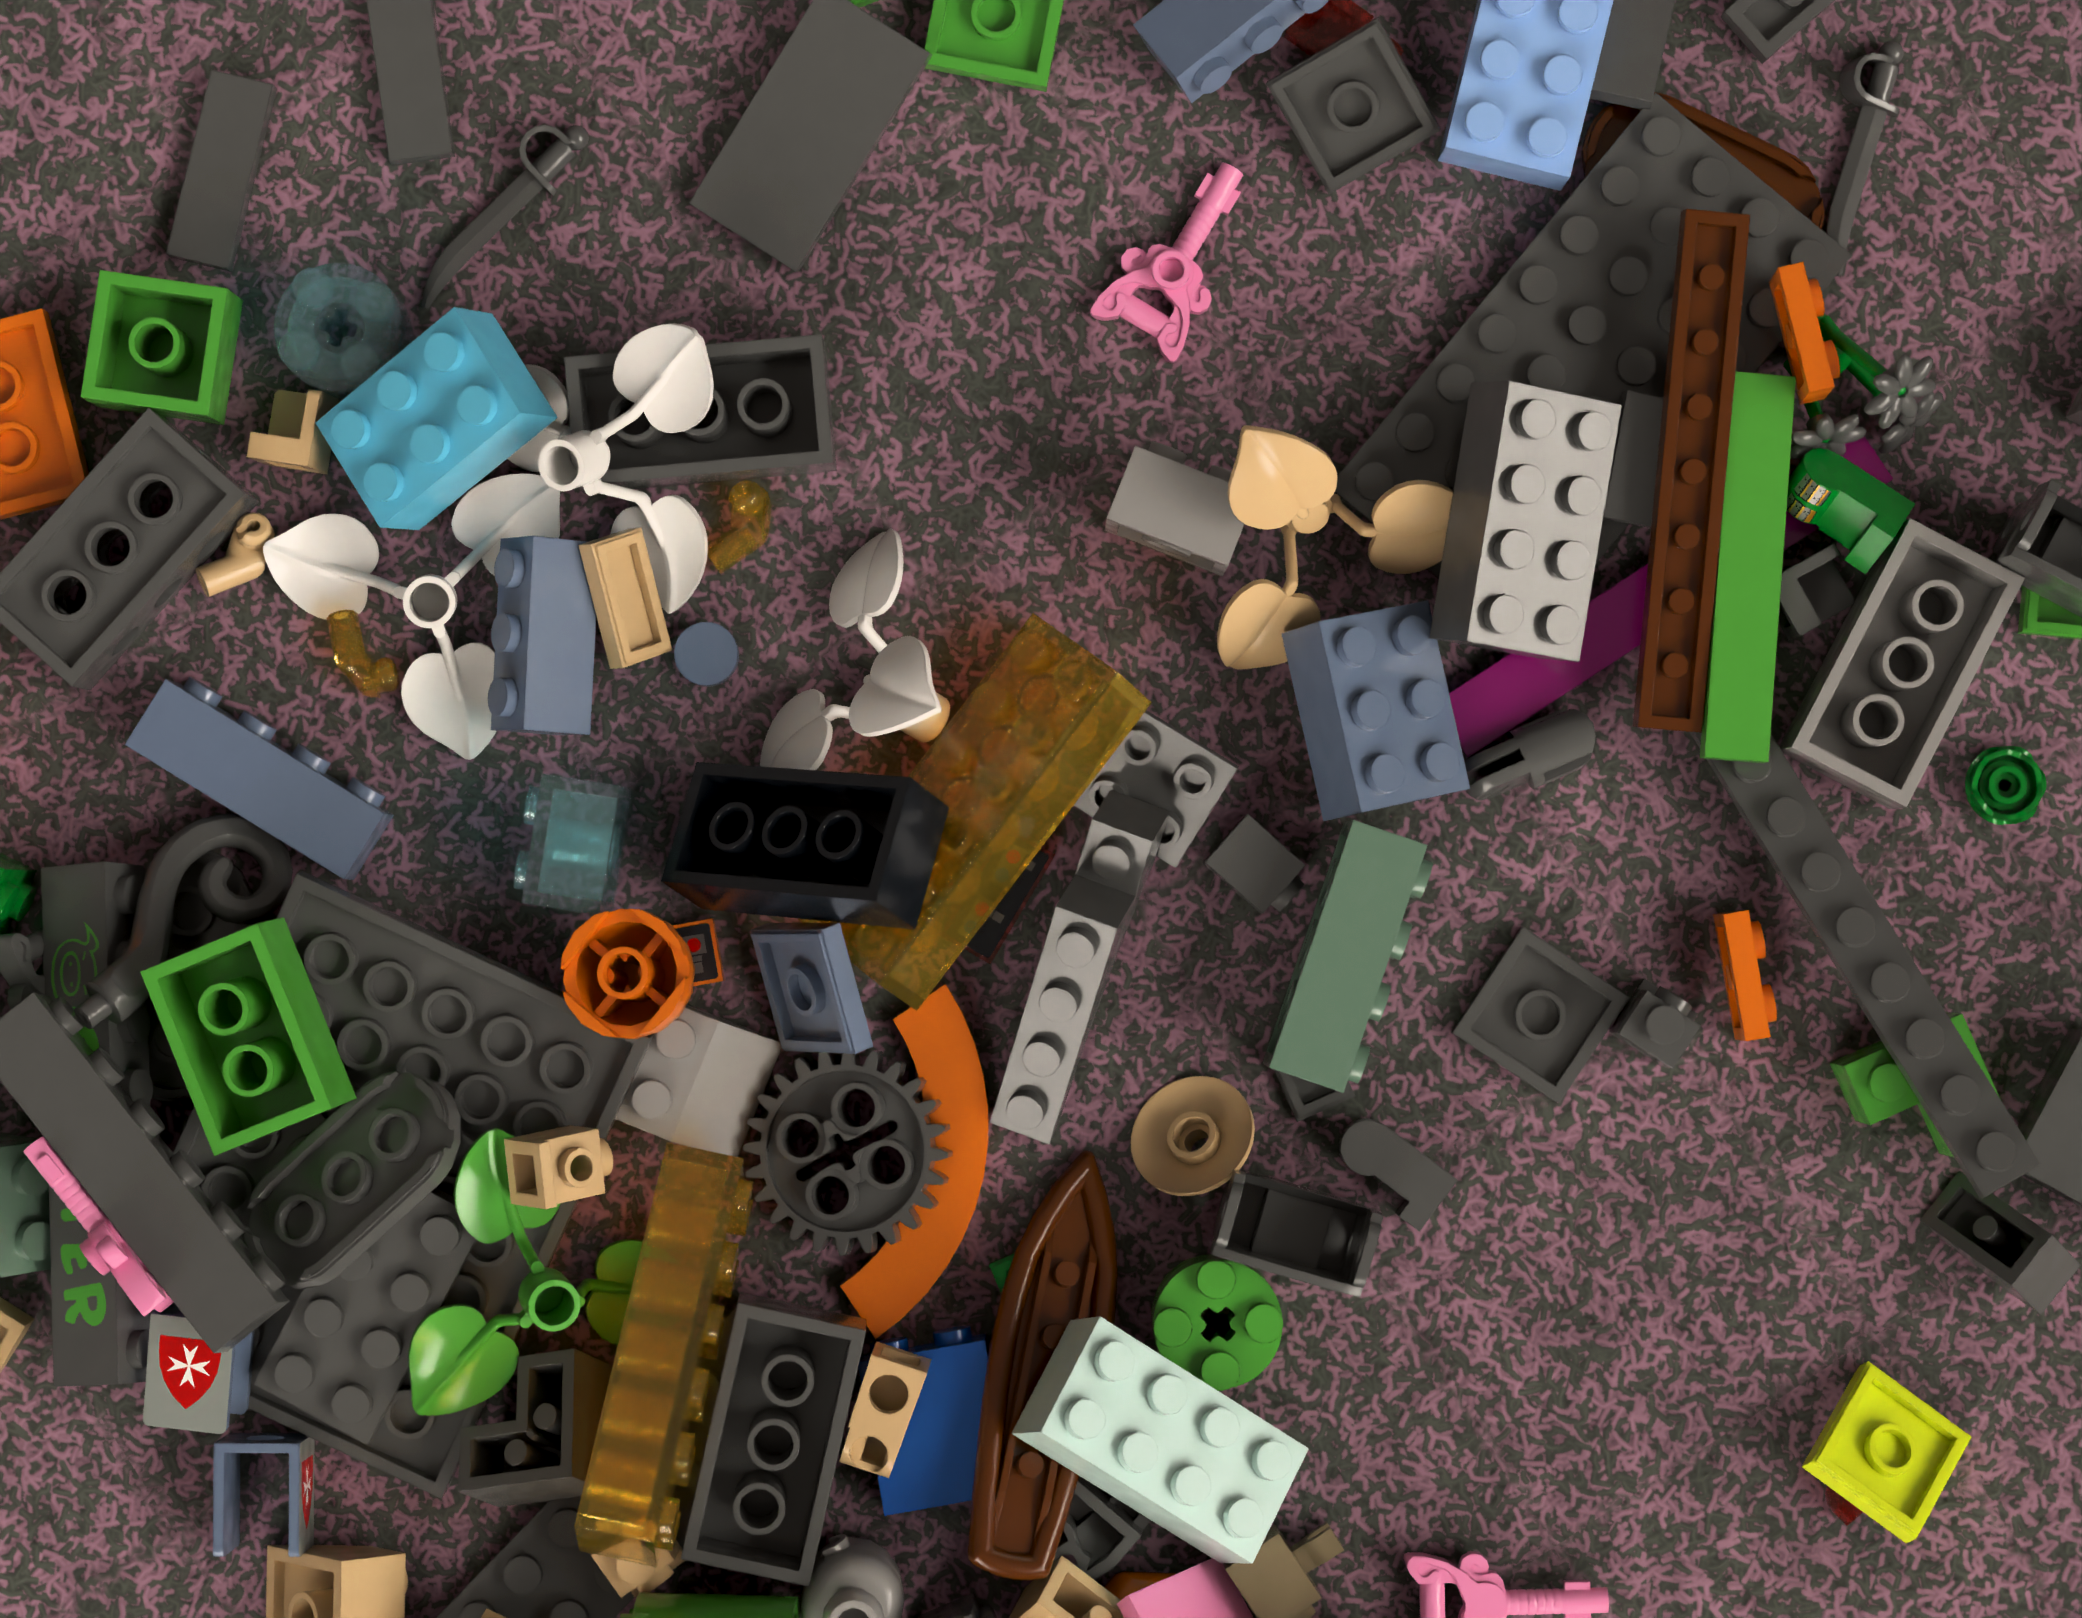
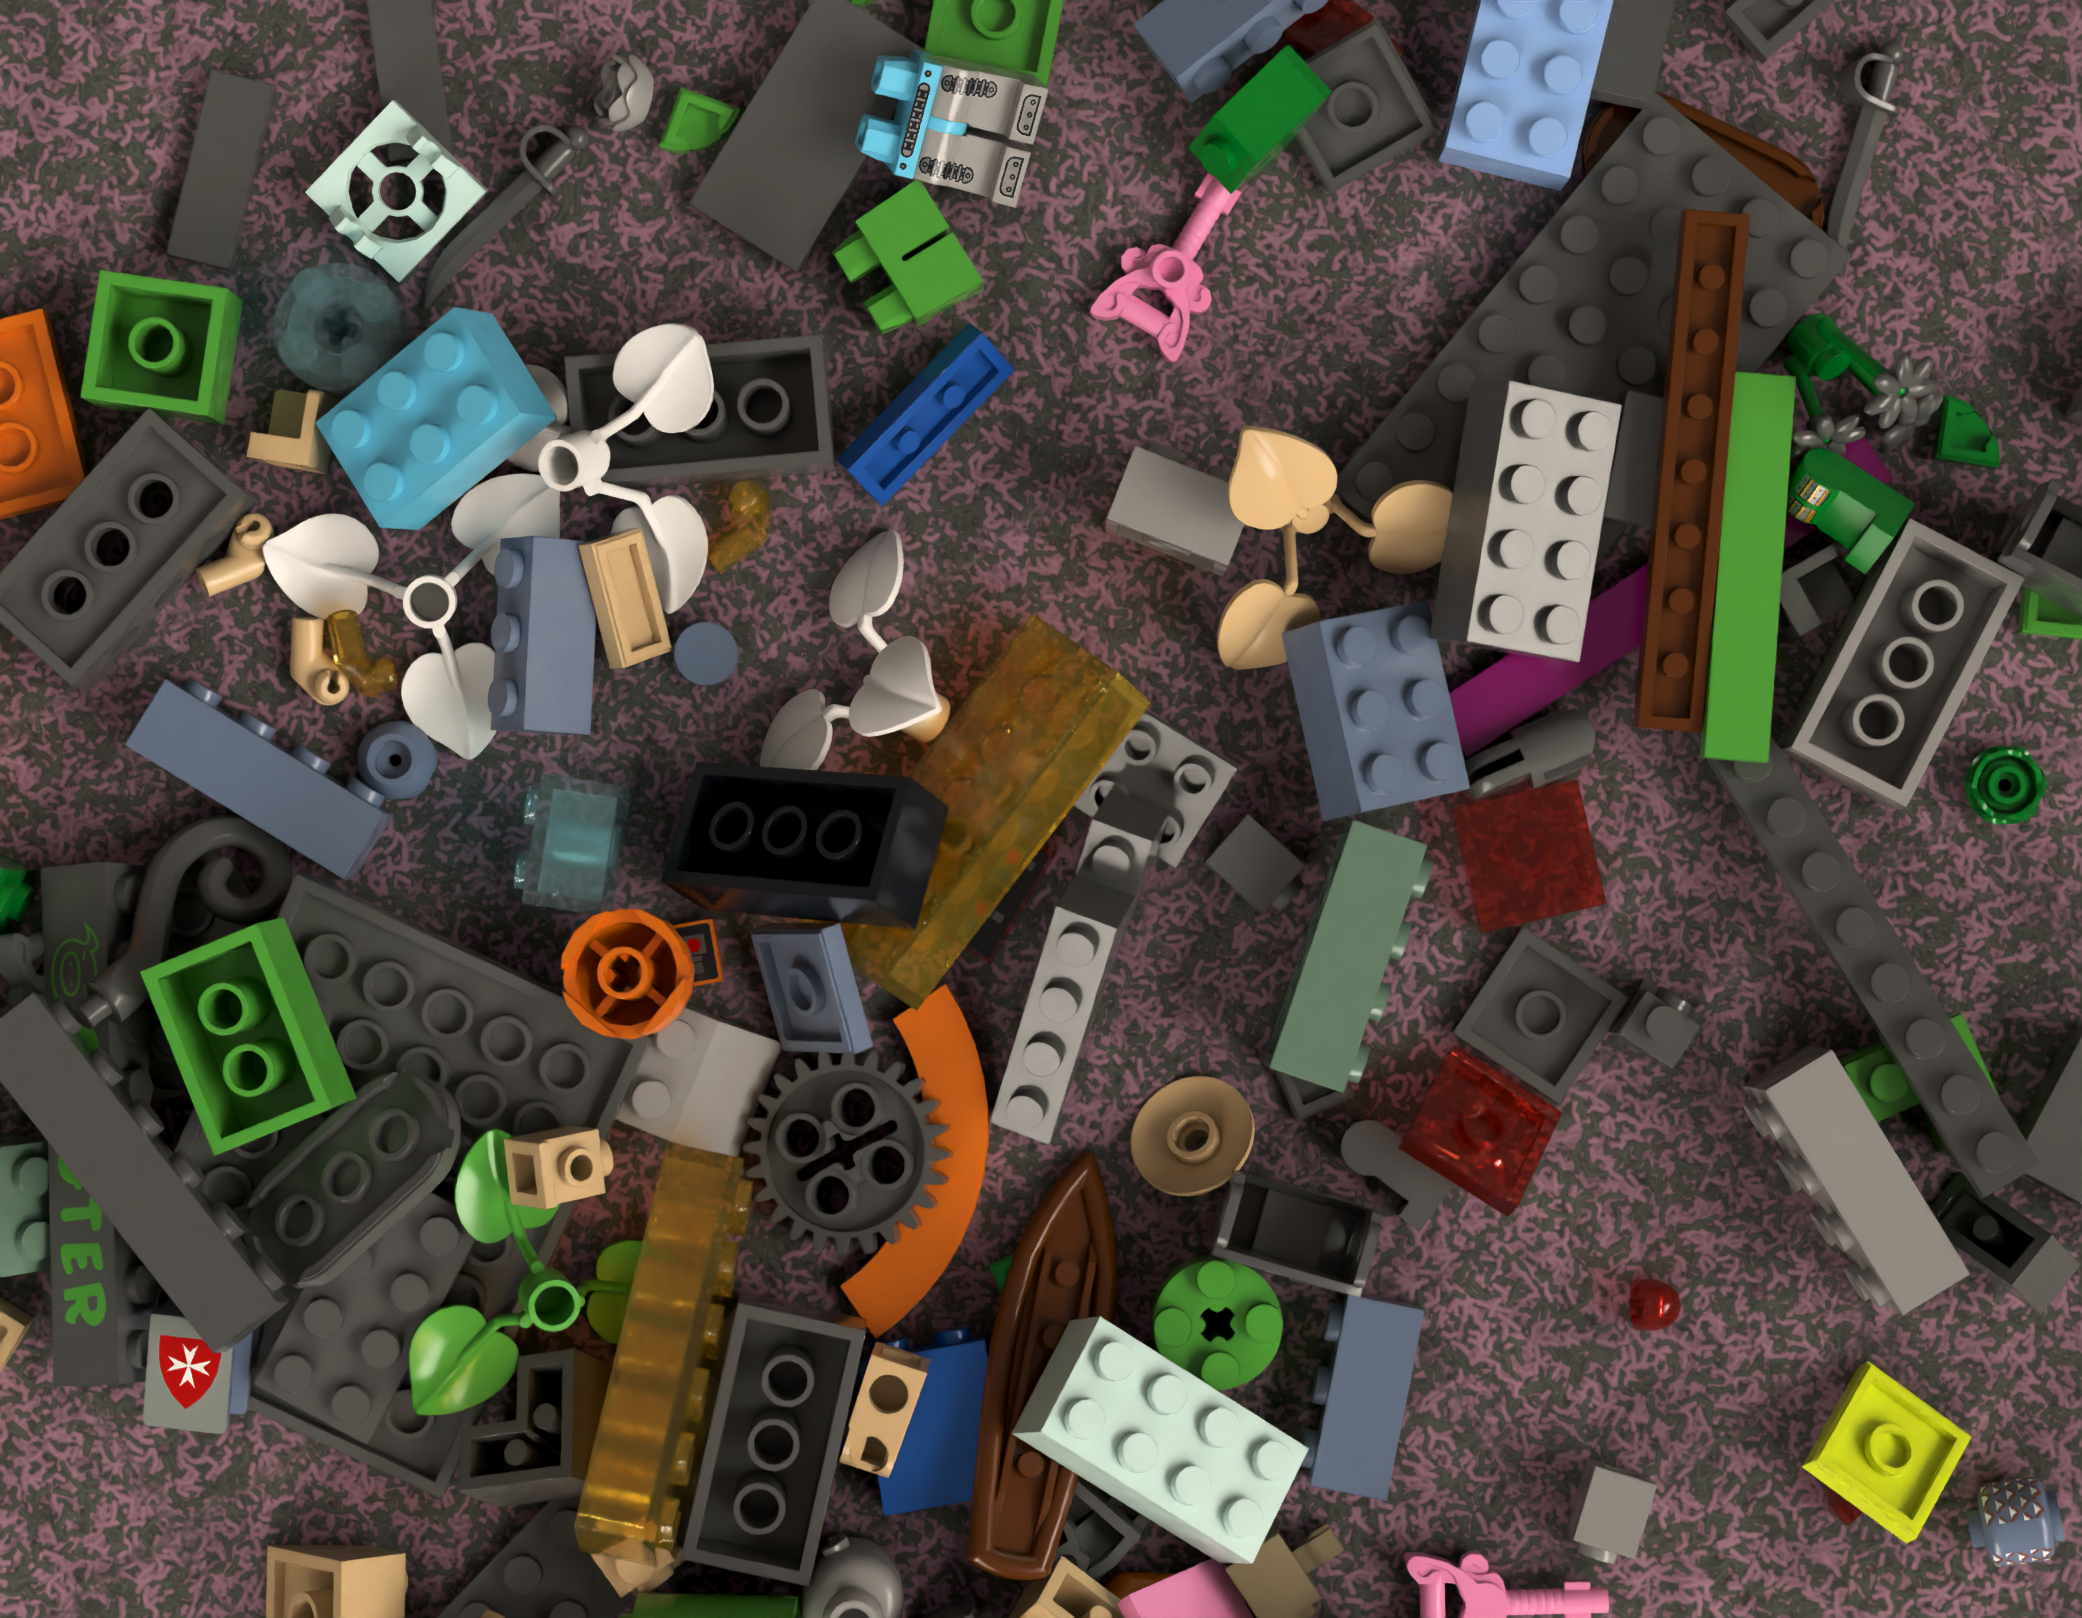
bright pink piece [23,1136,174,1317] -> none
sand blue piece [213,1433,315,1557] -> none
orange plate [1713,910,1777,1041] -> none
orange plate [1769,262,1840,405] -> none
none -> tan arm [290,617,350,706]
none -> light aqua piece [305,100,488,282]
none -> sand blue plate [356,721,438,800]
none -> light grey plate [594,53,654,132]
none -> bright green tile [659,87,742,154]
none -> bright green hips [832,179,984,334]
none -> blue plate [836,323,1015,506]
none -> hips [855,49,1049,208]
none -> green slope [1188,45,1332,194]
none -> sand blue brick [1301,1293,1424,1501]
none -> clear red plate [1398,1045,1563,1217]
none -> clear red plate [1450,779,1607,933]
none -> light grey brick [1565,1458,1657,1564]
none -> clear red hinge [1629,1279,1681,1331]
none -> light grey brick [1743,1045,1970,1315]
none -> green tile [1932,395,2000,470]
none -> sand blue head [1966,1477,2065,1567]

